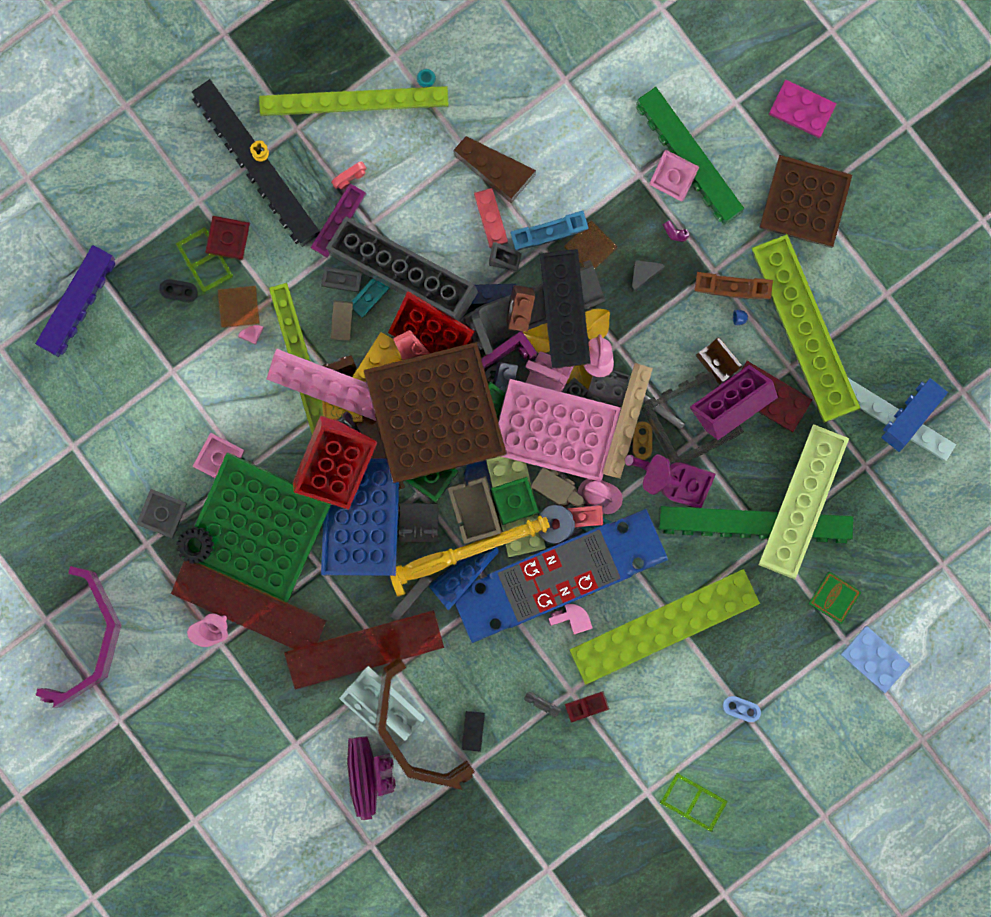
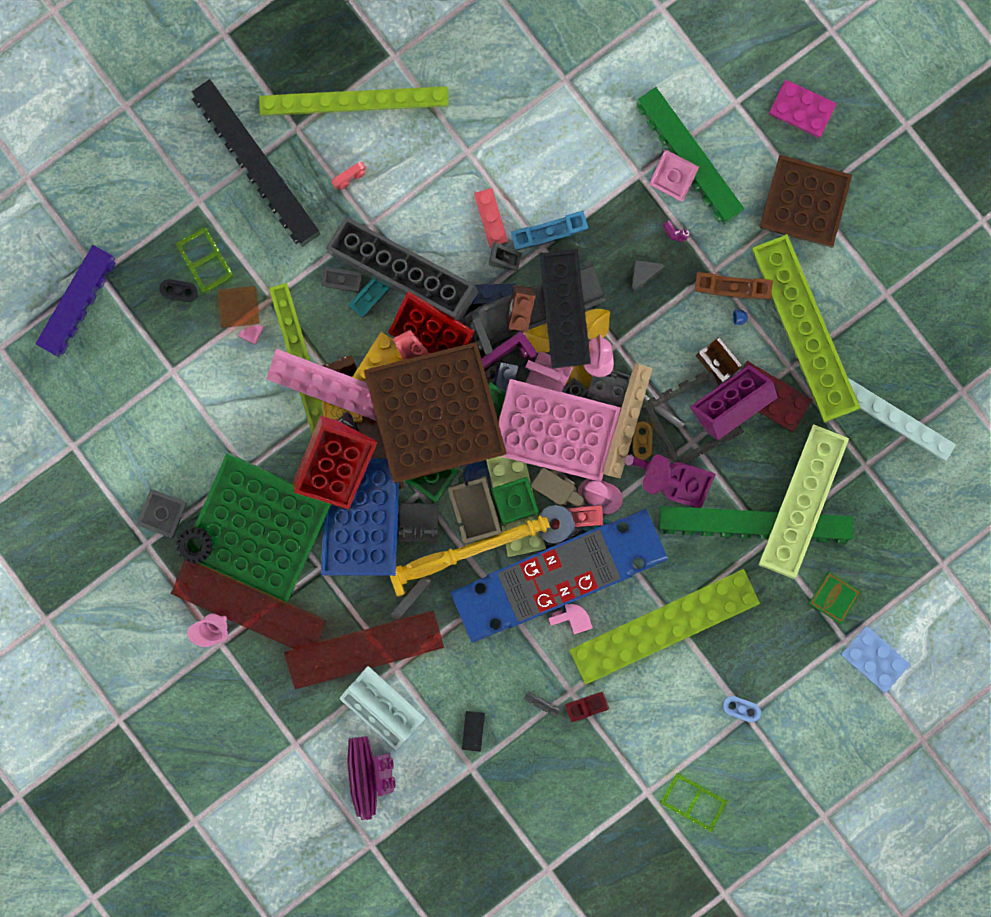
magenta panel [35,566,121,708] -> none
bright pink plate [193,433,245,478] -> none
dark red tile [205,215,250,260] -> none
yellow bush [250,140,269,162] -> none
magenta plate [311,184,366,258] -> none
dark tan tile [331,300,353,341] -> none
reddish brown panel [375,657,475,790] -> none
teal plate [417,69,436,87] -> none
blue wing [429,547,499,610] -> none
reddish brown wedge [453,136,536,203] -> none
clear orange tile [564,221,618,269] -> none
blue brick [881,378,948,452] -> none

